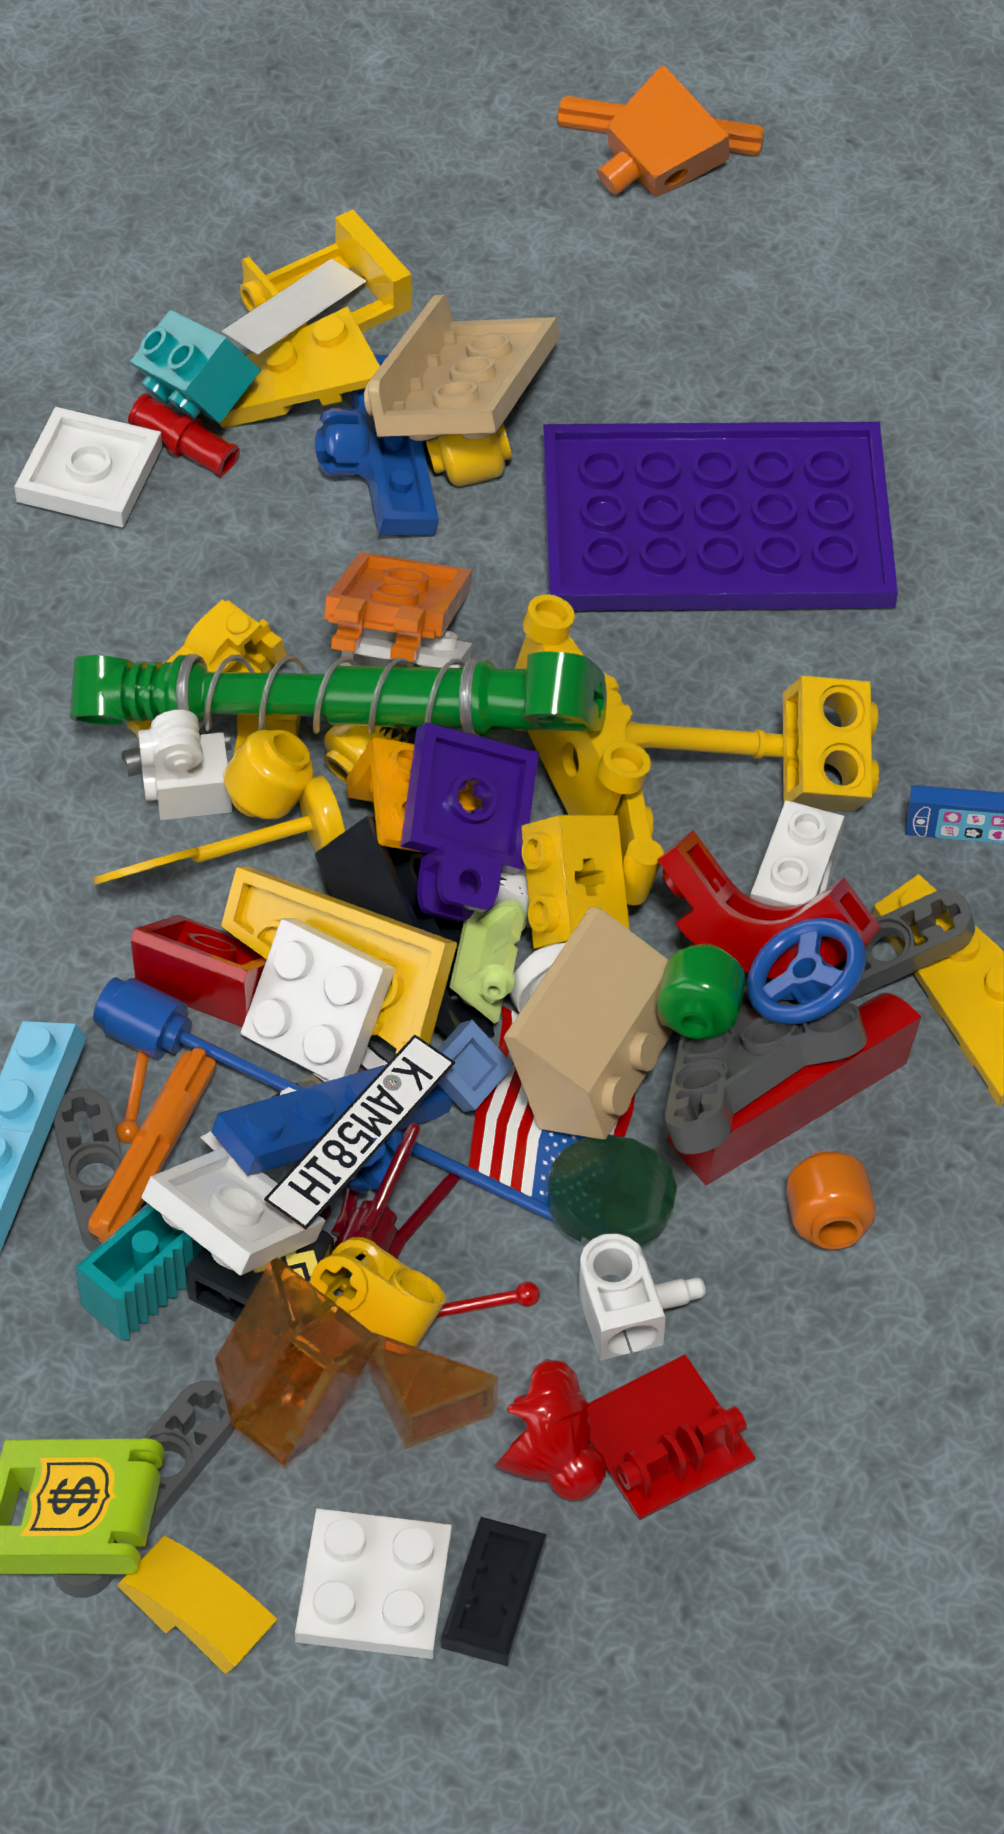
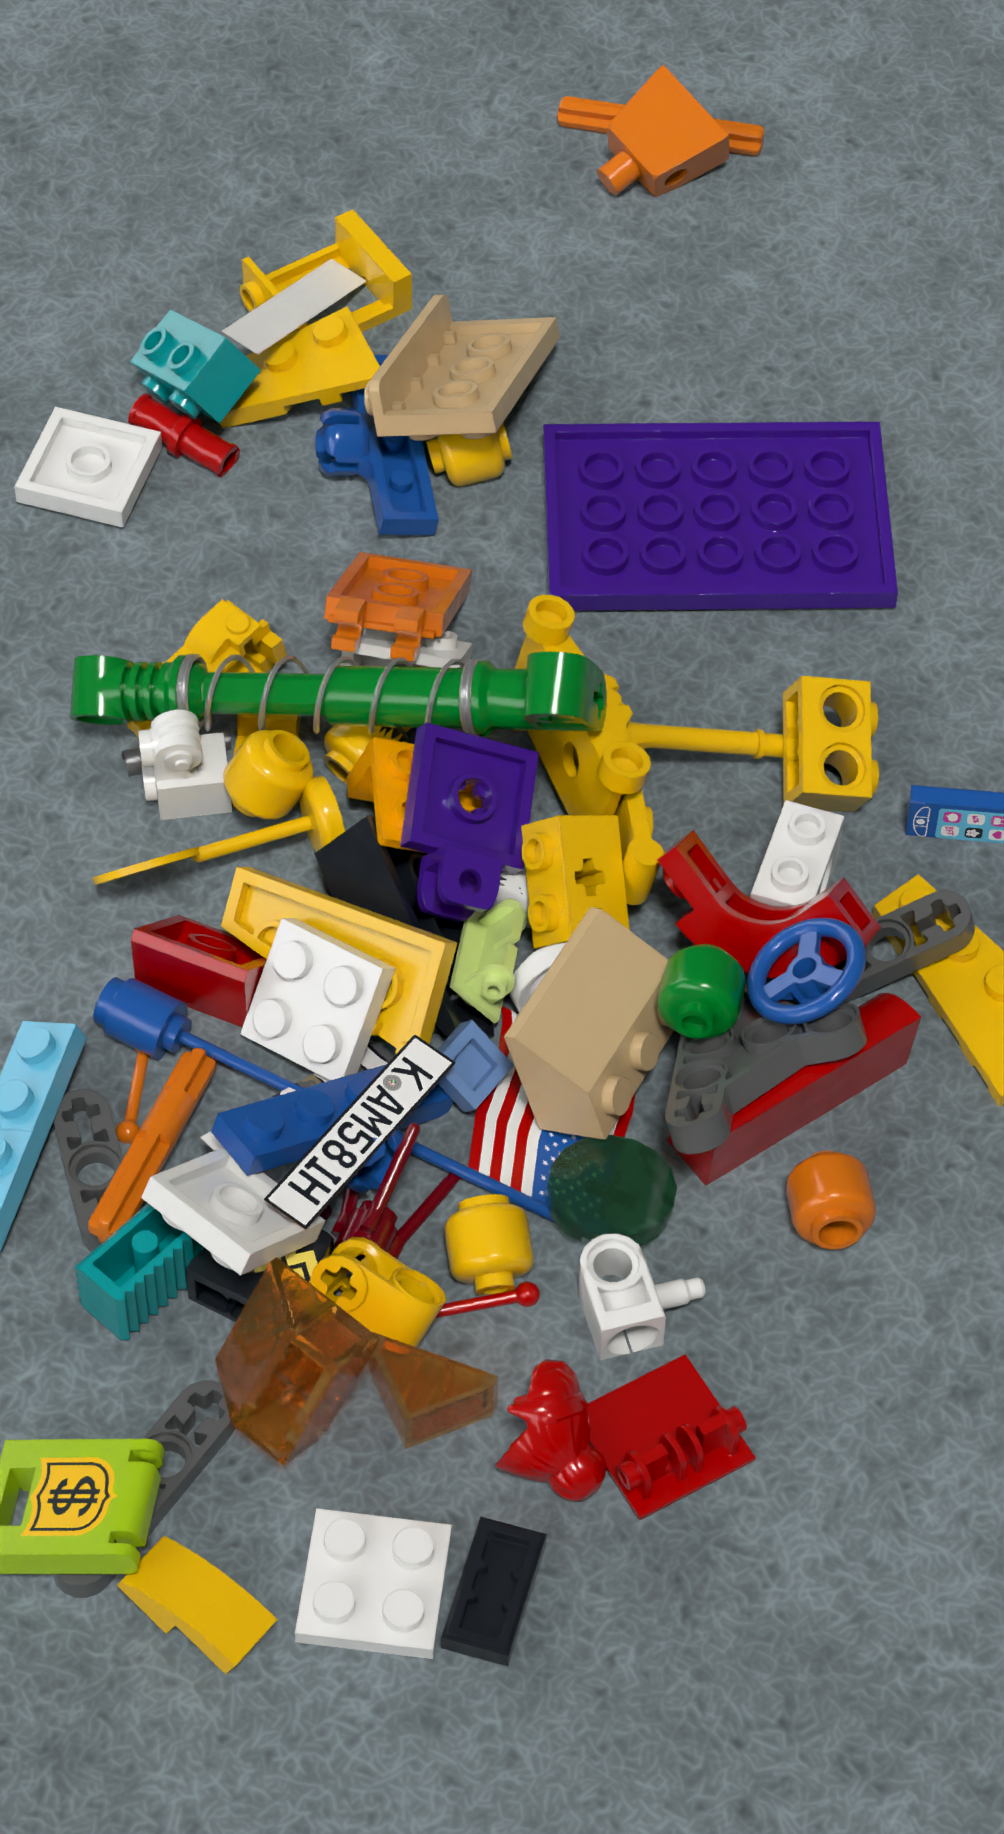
none -> yellow head [444,1194,534,1295]

